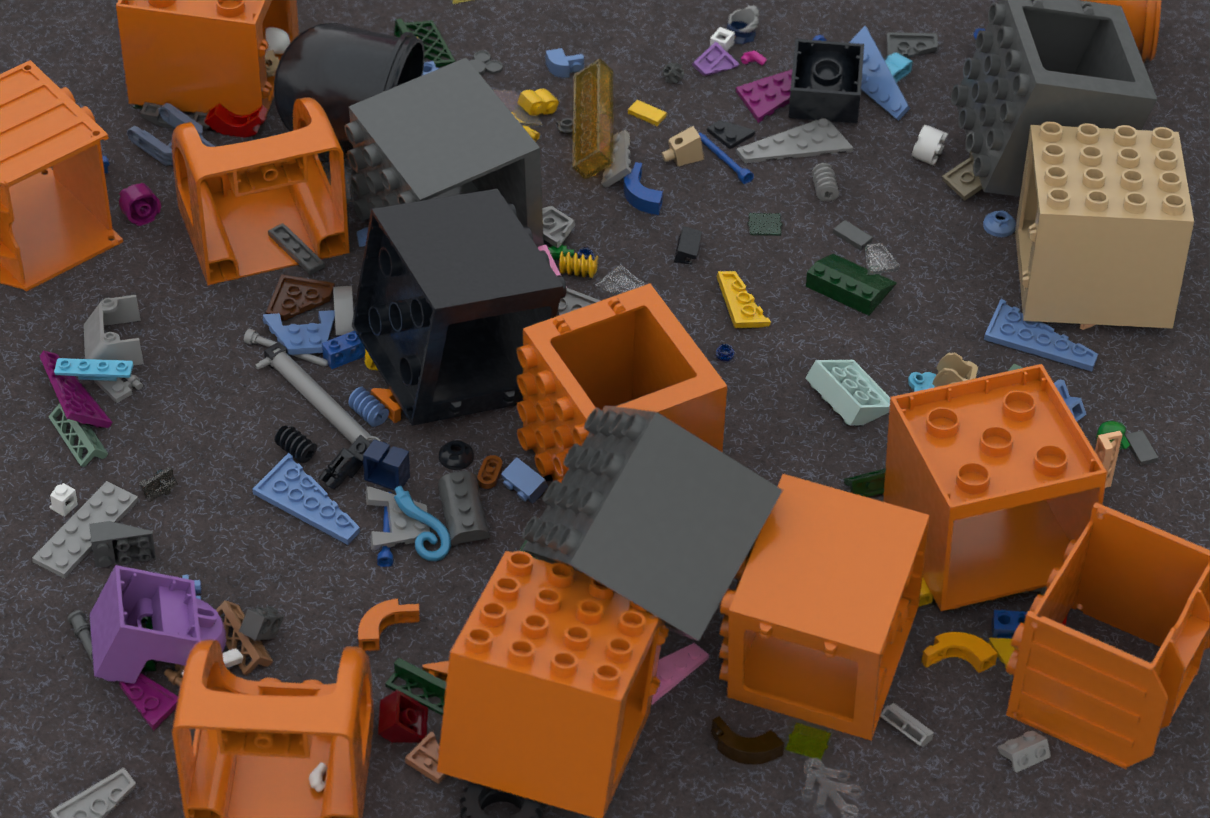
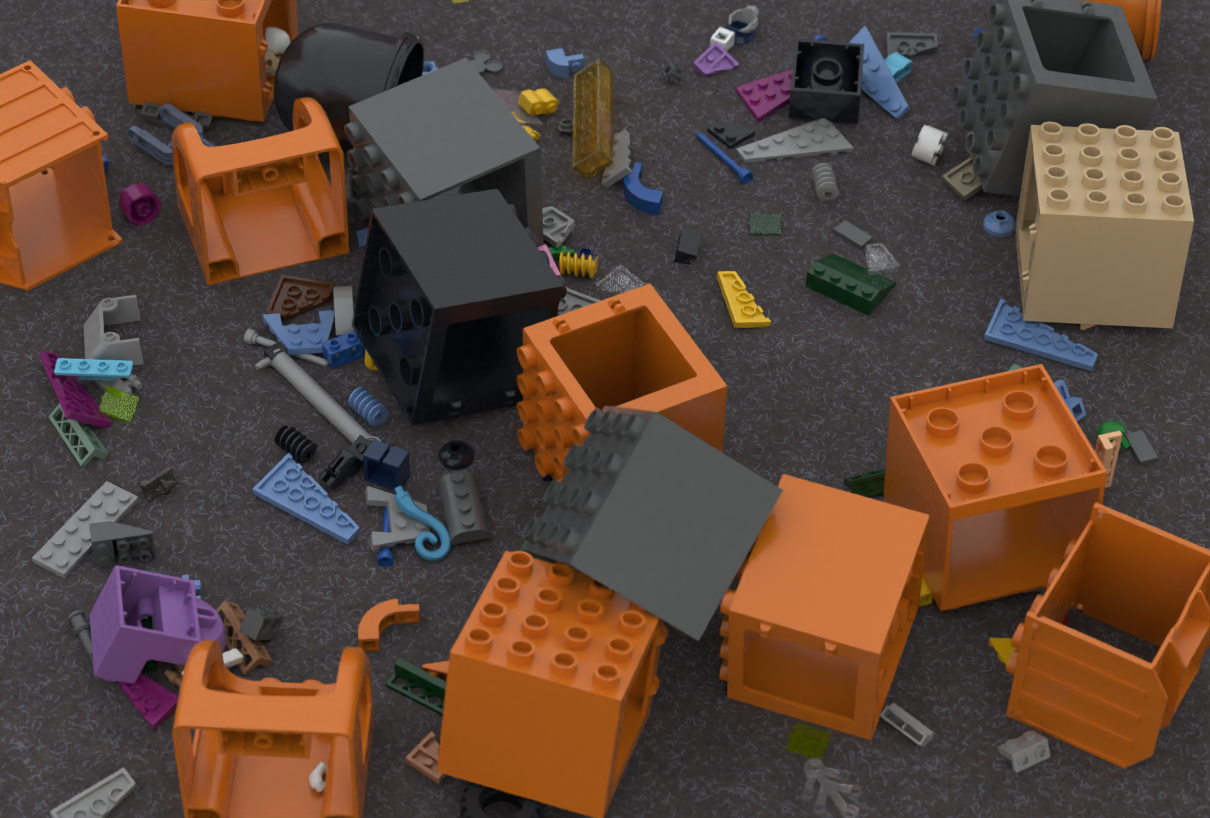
white brick [49,483,78,517] -> none
red arch [204,103,268,138] -> none
dark grey tile [268,223,325,275] -> none
orange slope [371,388,401,423] -> none
dark red slope [378,690,428,743] -> none
dark green fence [393,19,456,67] -> none
dark orange plate [477,455,502,489] -> none
medium blue brick [501,457,548,504] -> none
yellow tile [628,100,667,126] -> none
bright pink wing [651,643,709,705] -> none
tan torso [661,126,704,166] -> none
dark brown arch [711,716,784,765] -> none
clear blue plate [716,344,735,361] -> none
dark pink arm [741,51,767,66] -> none
light aqua slope [806,360,890,426] -> none
medium azure plate [908,372,936,392] -> none
light orange arch [921,632,998,673] -> none
tan piece [932,352,978,387] -> none
blue brick [992,610,1028,638] -> none
none -> clear neon green piece [98,385,139,423]

